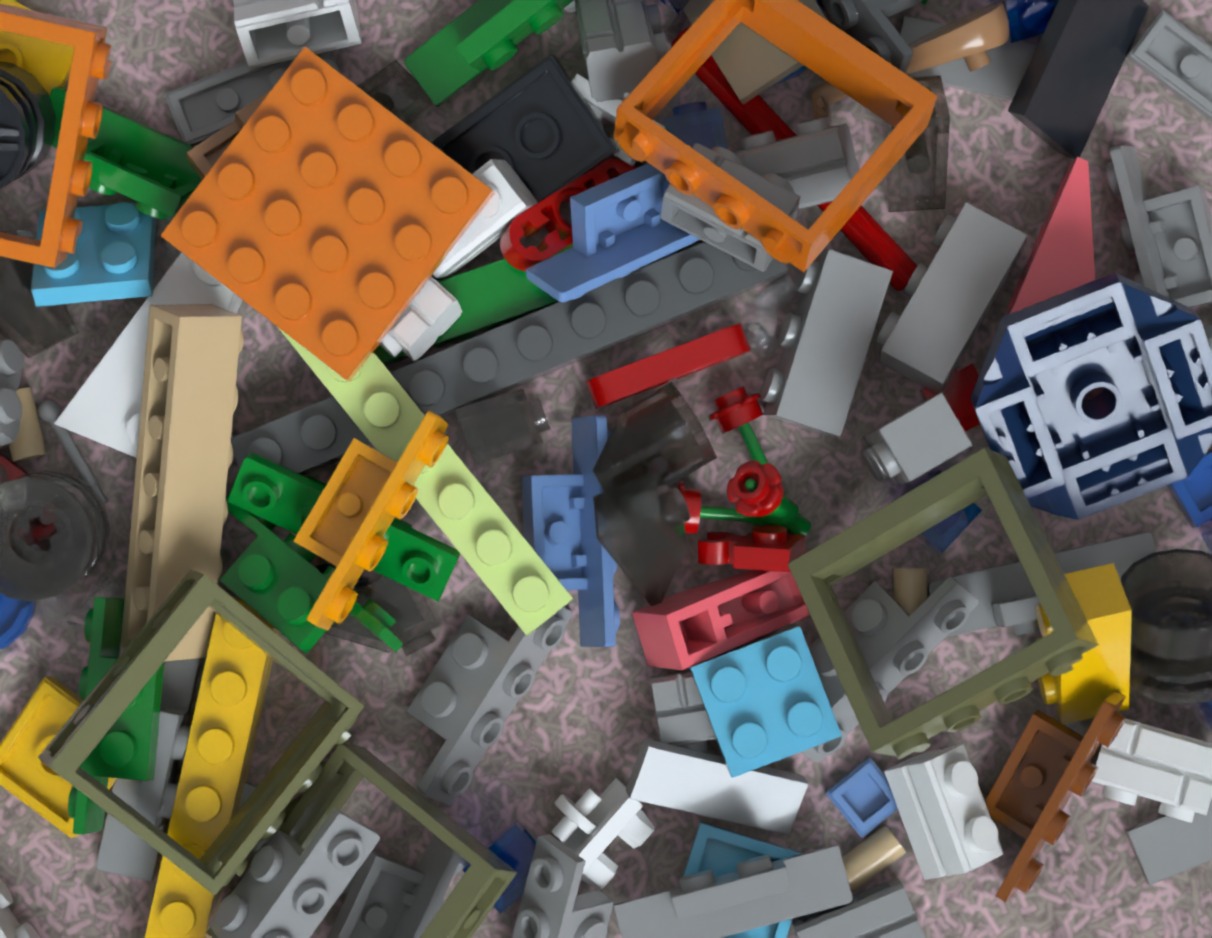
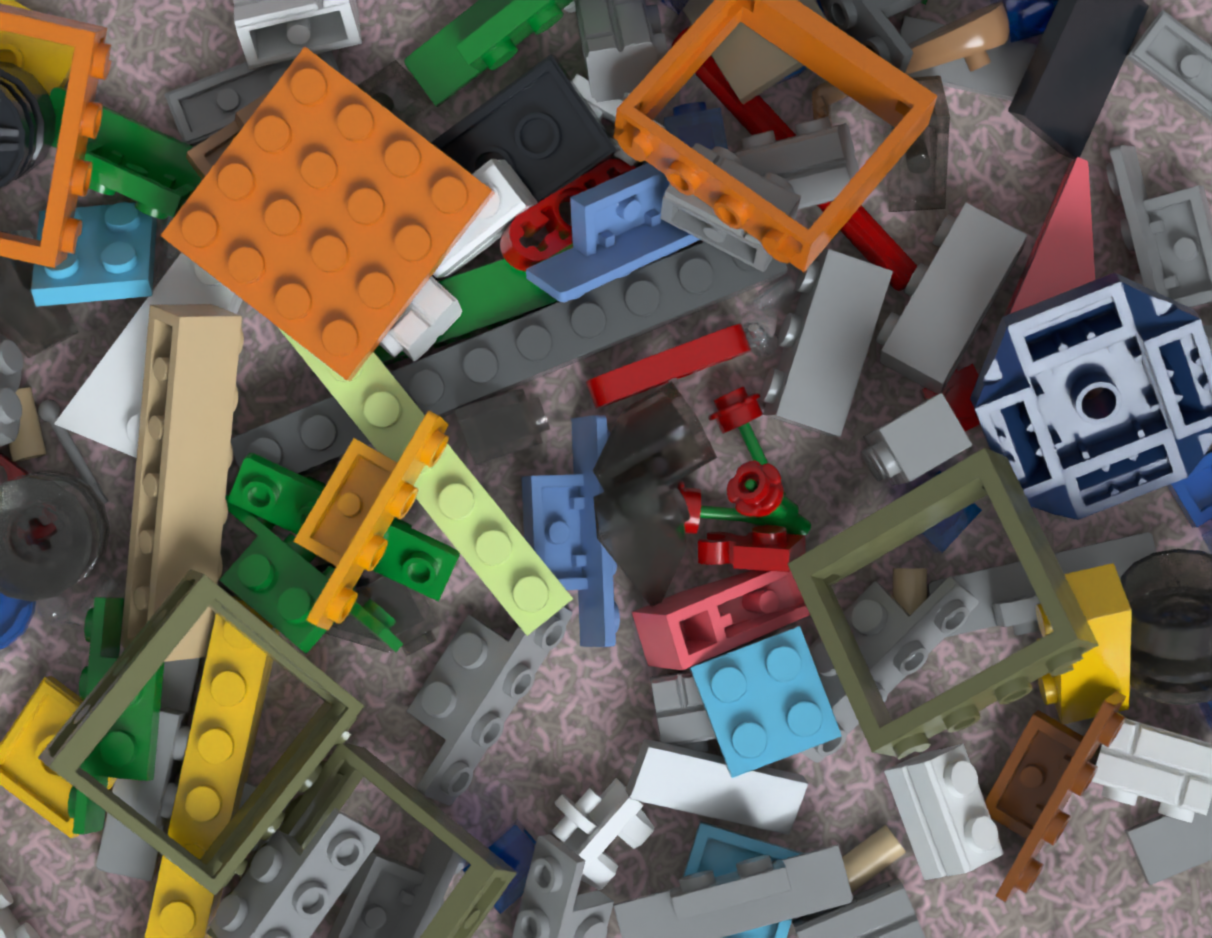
medium blue tile [824,756,898,838] -> none

